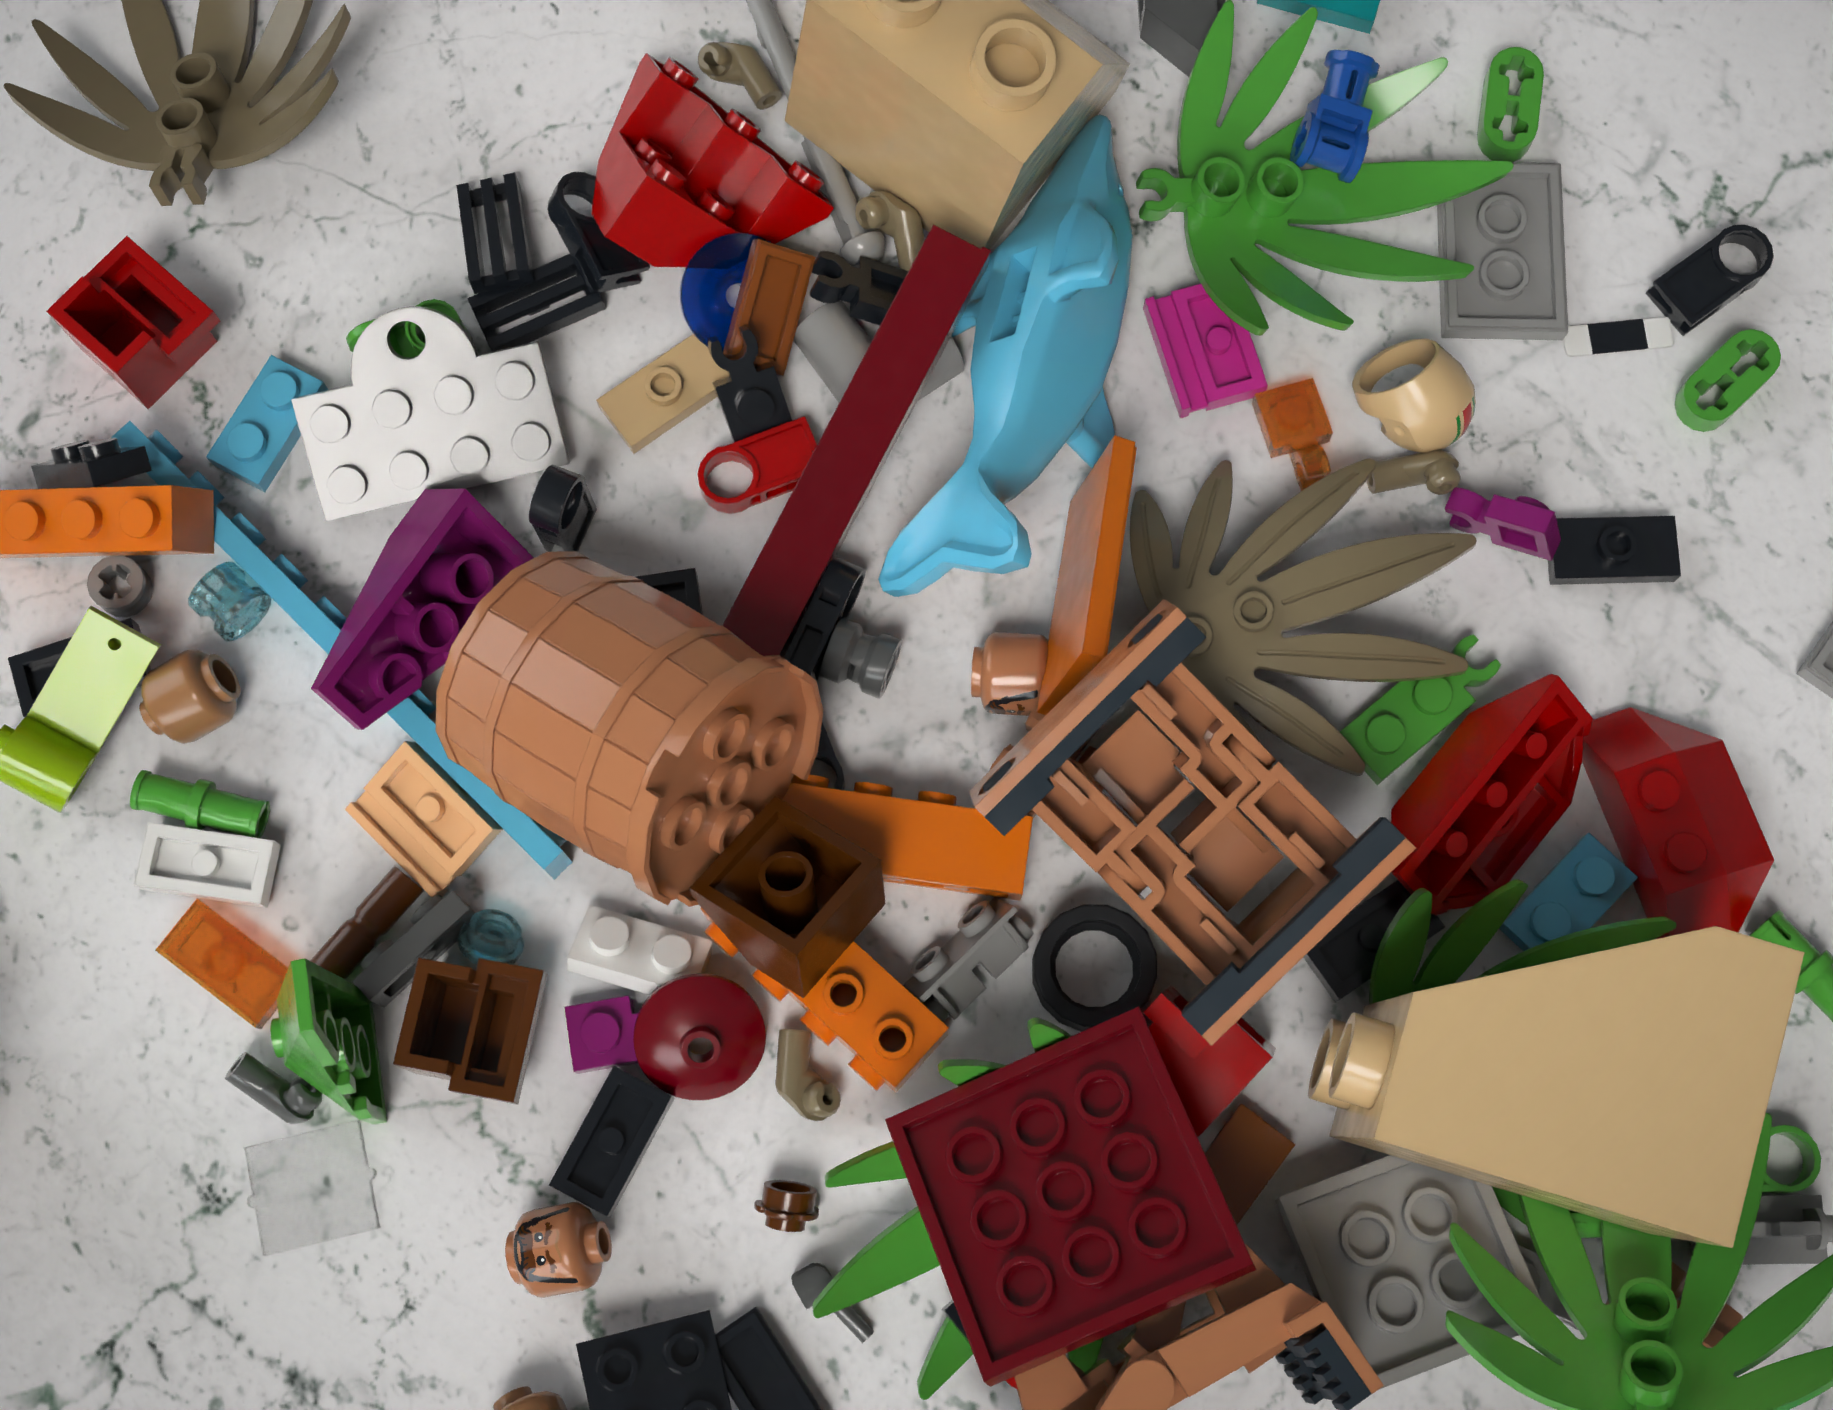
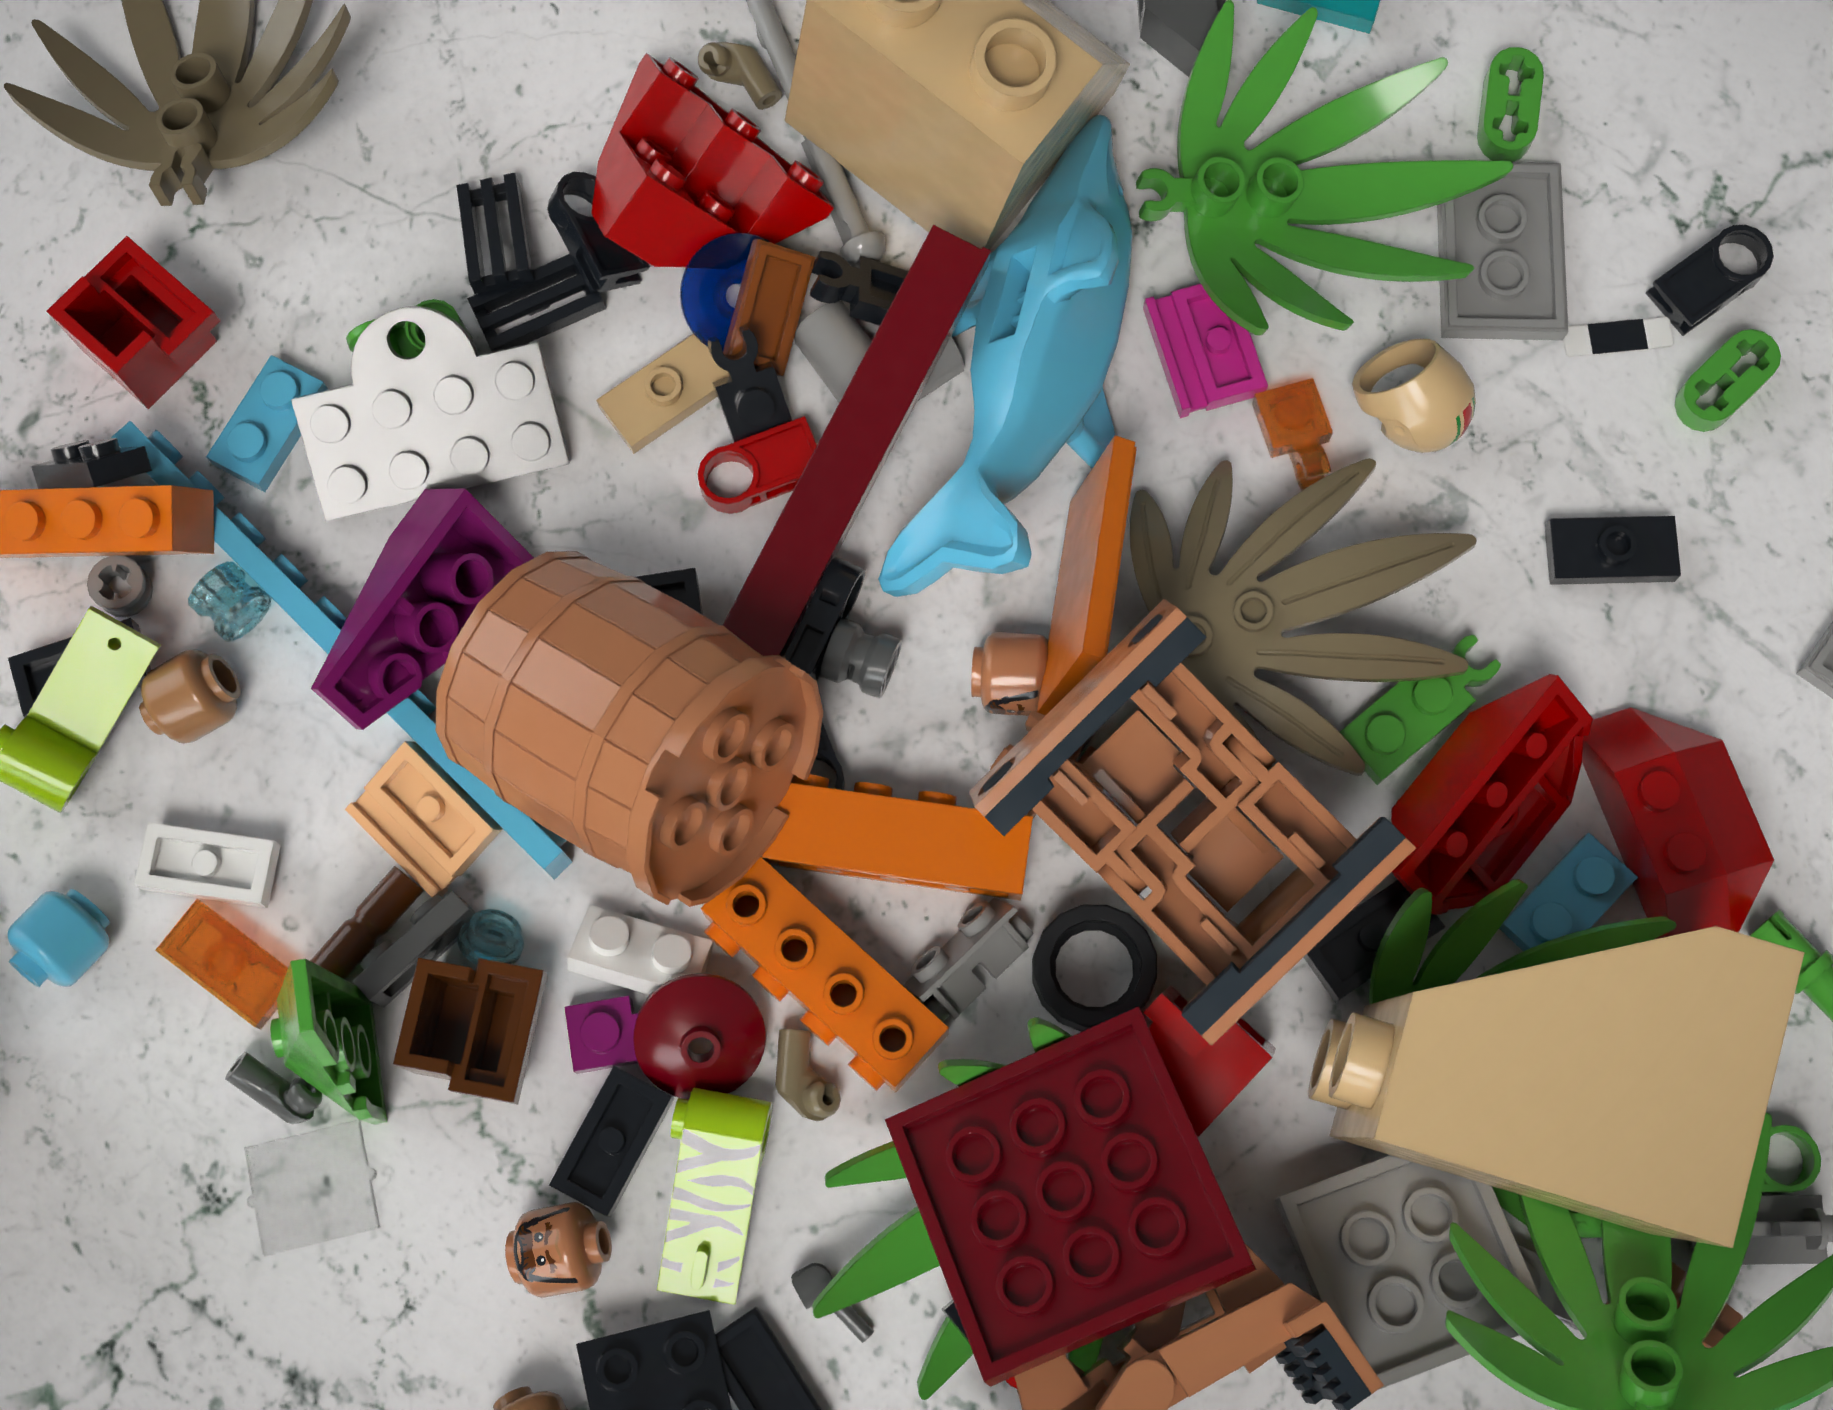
bright green pin [130,770,270,838] -> none
black piece [529,464,597,552] -> none
reddish brown slope [690,796,886,998] -> none
reddish brown plate [754,1180,819,1232] -> none
dark tan arm [855,191,925,271] -> none
dark orange tile [1204,1104,1296,1225] -> none
blue connector [1290,50,1380,183] -> none
dark tan arm [1366,450,1461,495] -> none
magenta plate [1444,487,1561,561] -> none
none -> medium azure head [8,889,110,987]
none -> door [656,1088,773,1305]

